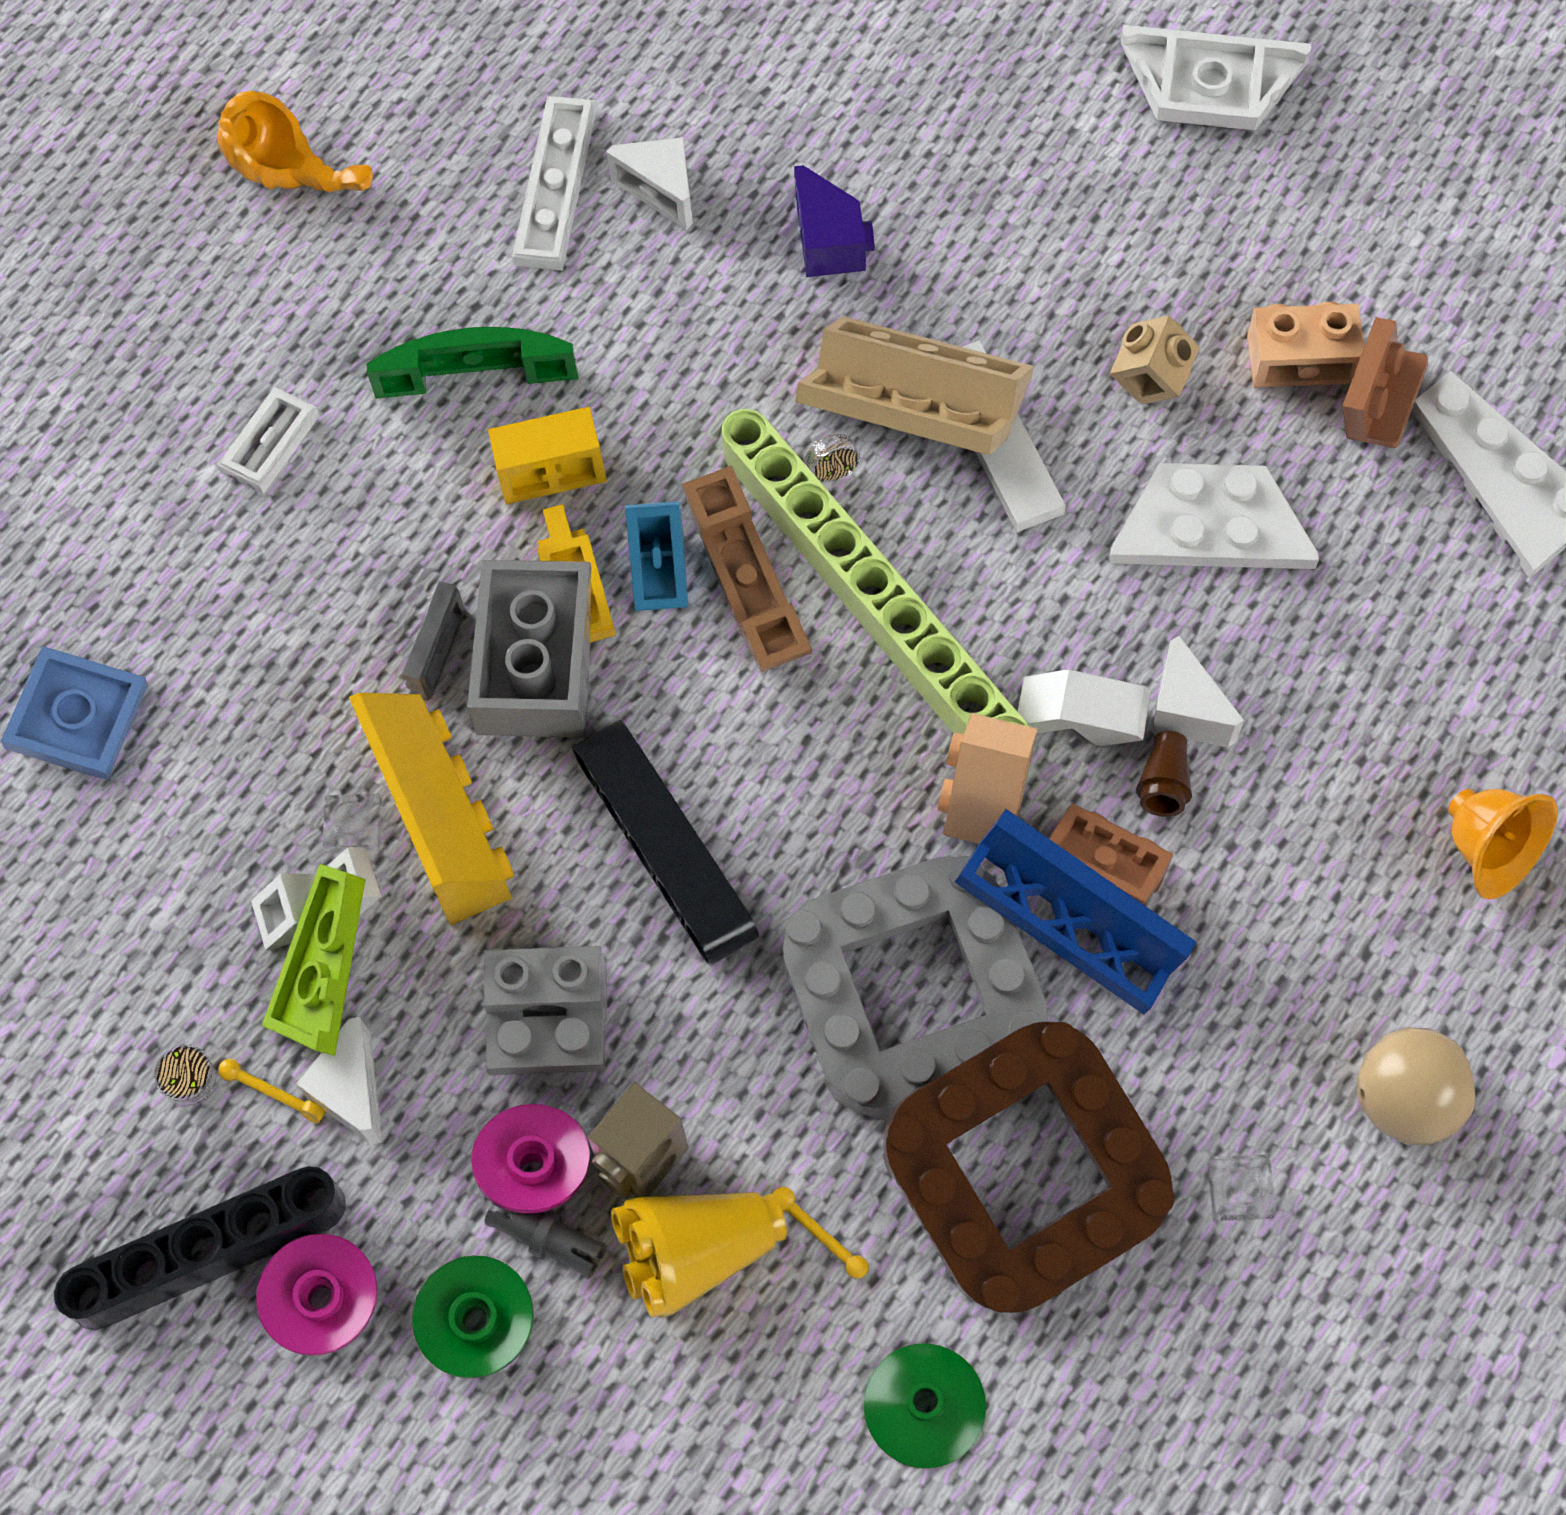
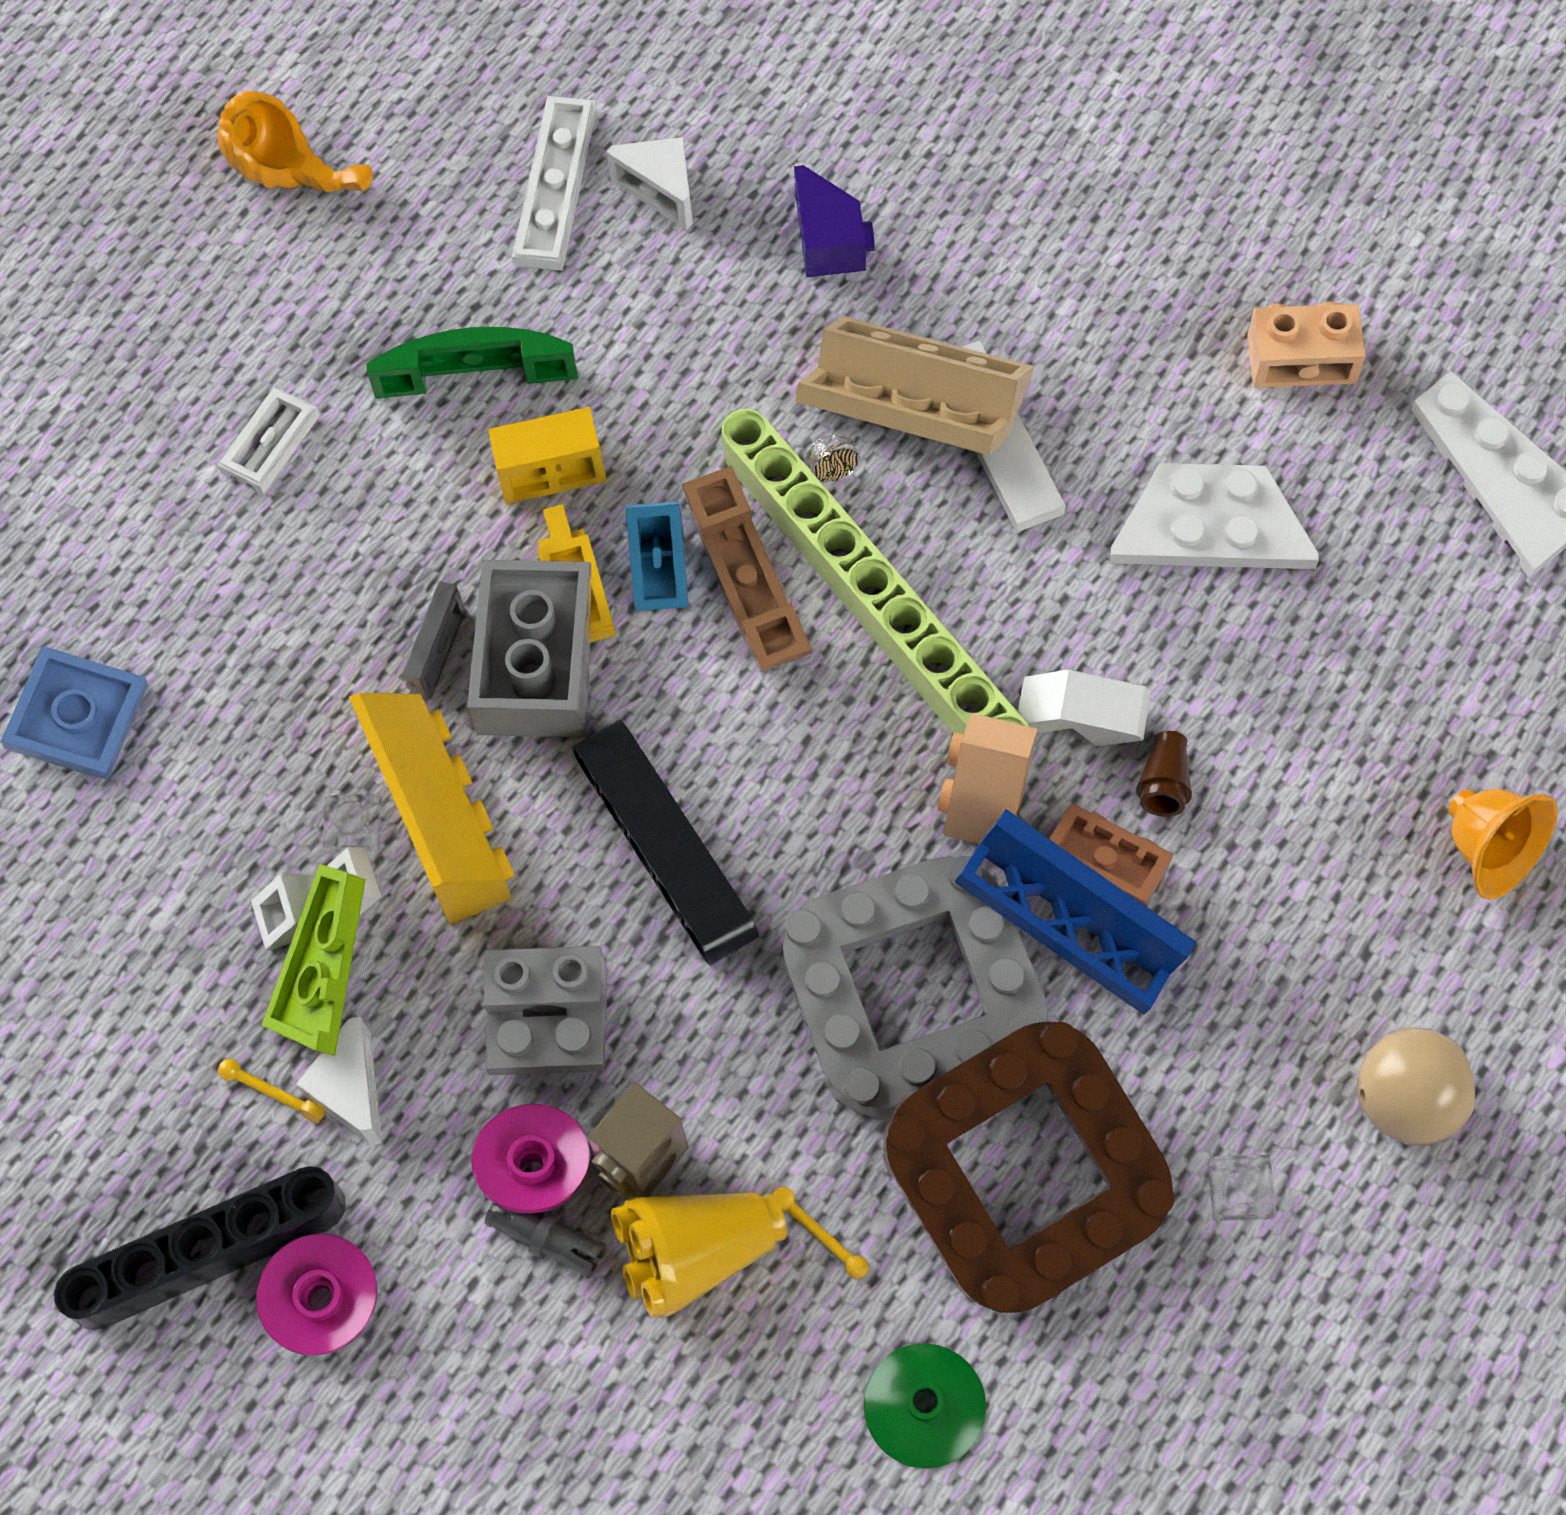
tile [154,1045,217,1106] -> none
green dish [412,1255,534,1378] -> none
tan brick [1110,315,1200,404] -> none
white wing [1121,25,1311,131] -> none
white slope [1151,636,1244,747] -> none
nougat bracket [1342,317,1428,448] -> none

